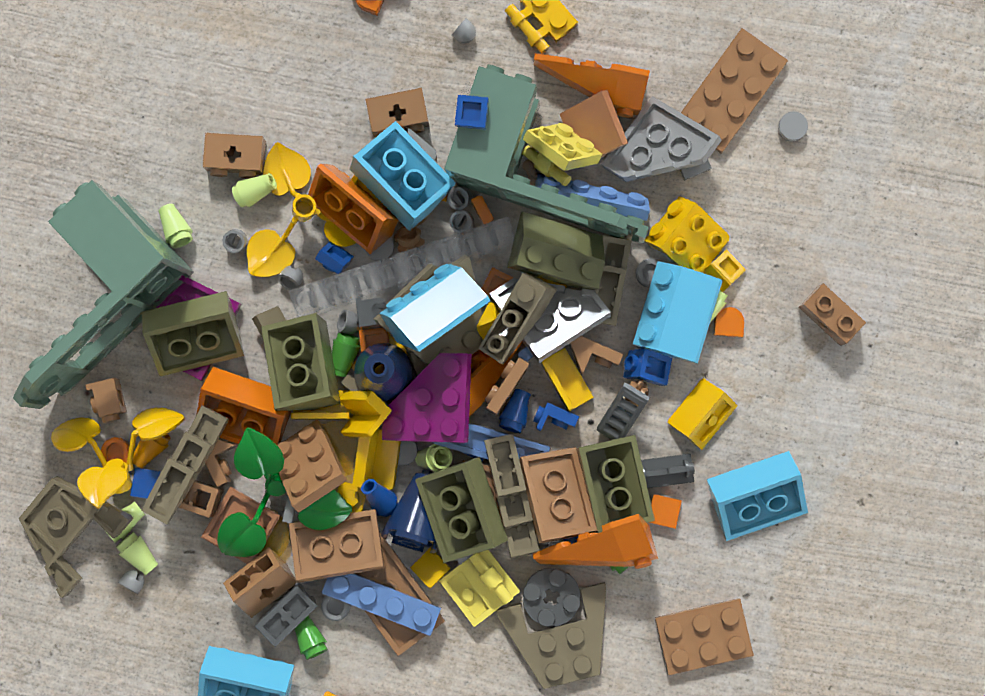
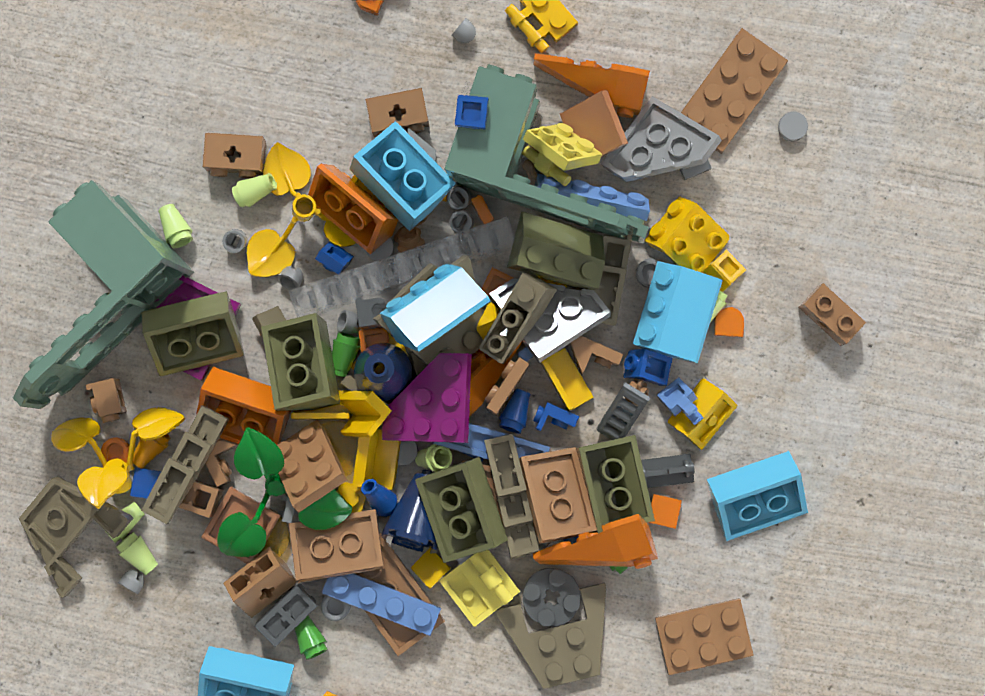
none -> medium blue plate [657,377,703,425]

